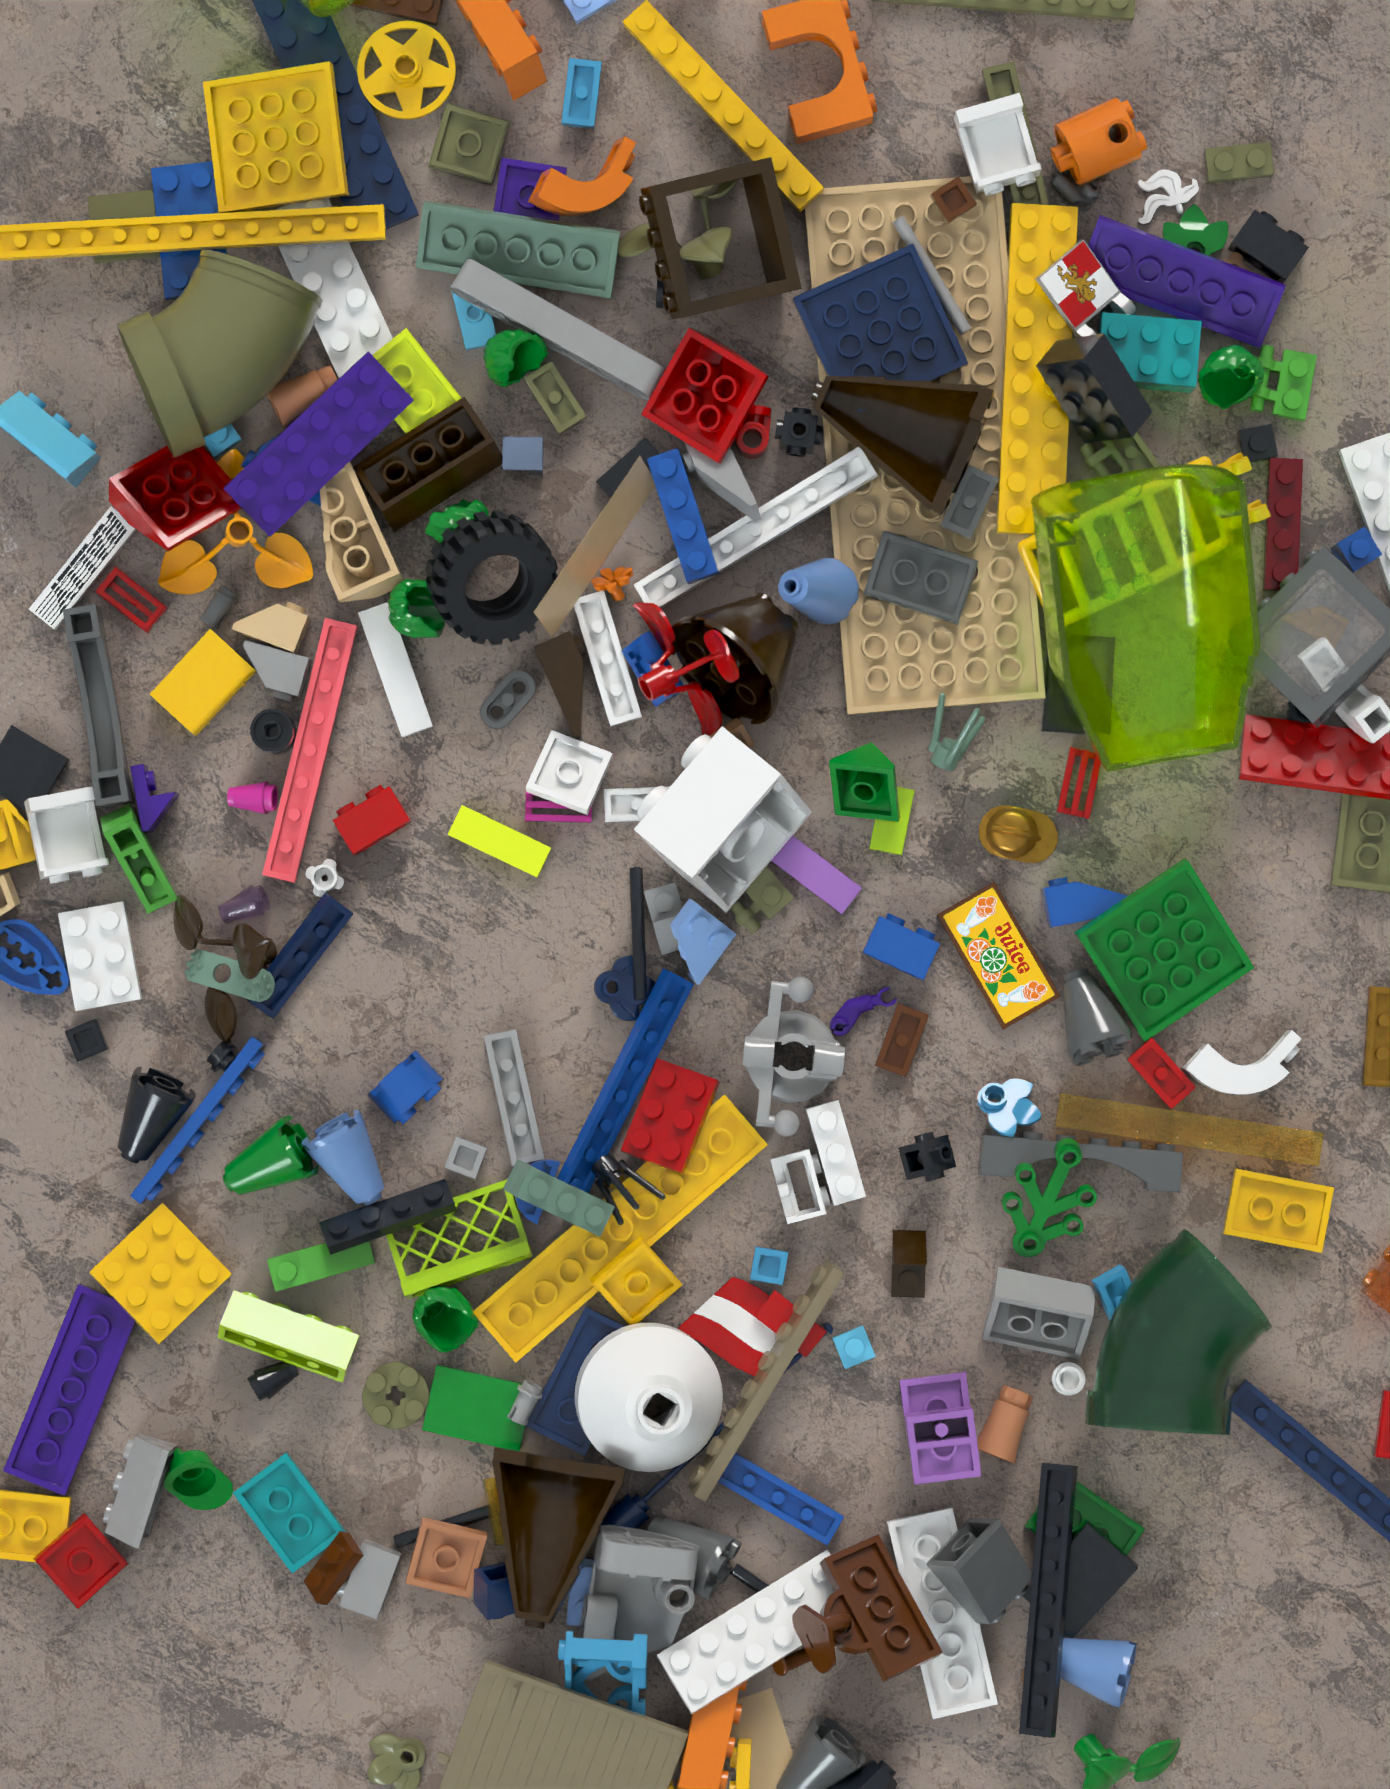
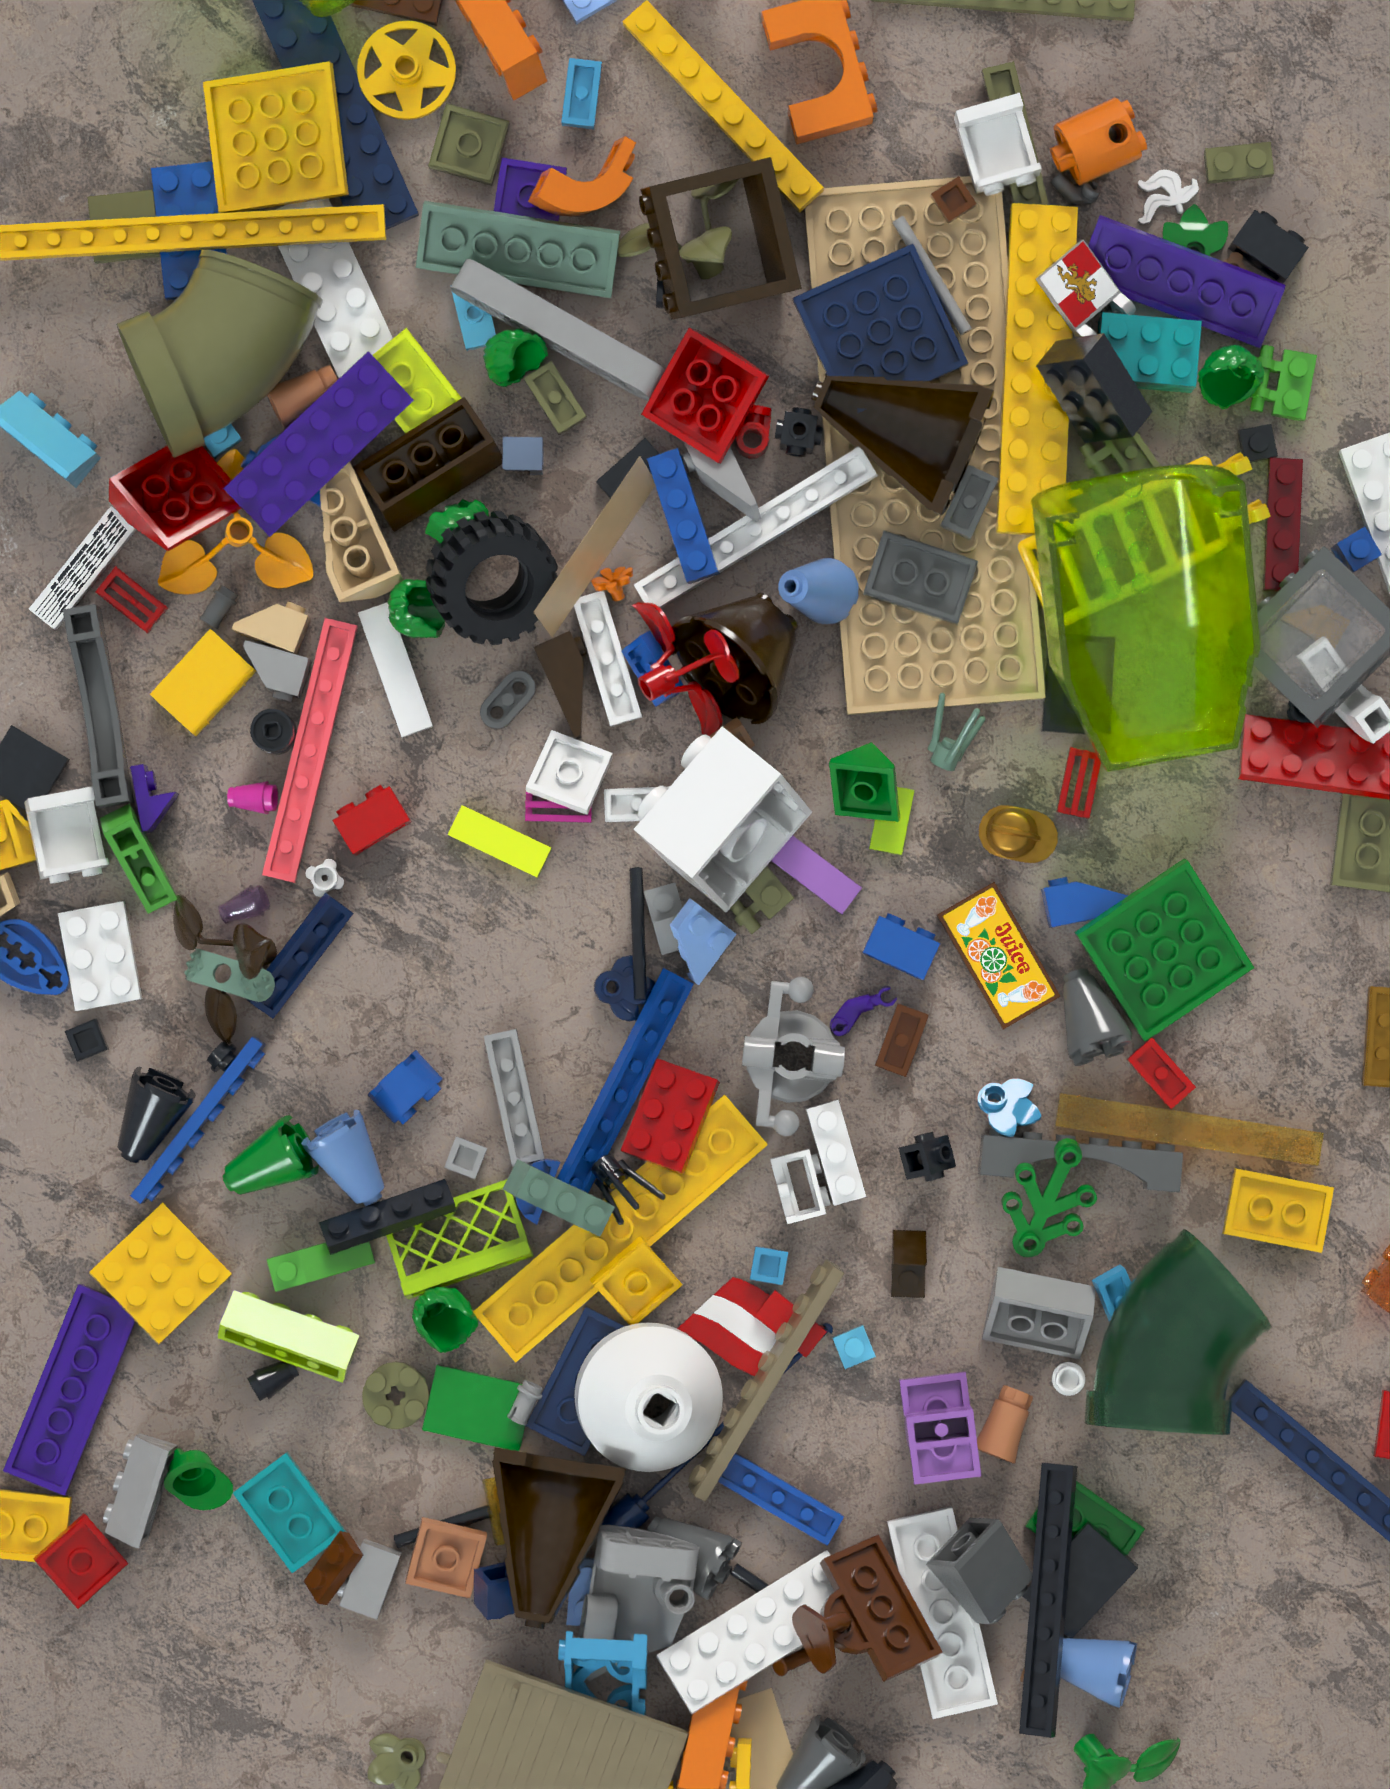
white arch [1182,1030,1302,1094] -> none

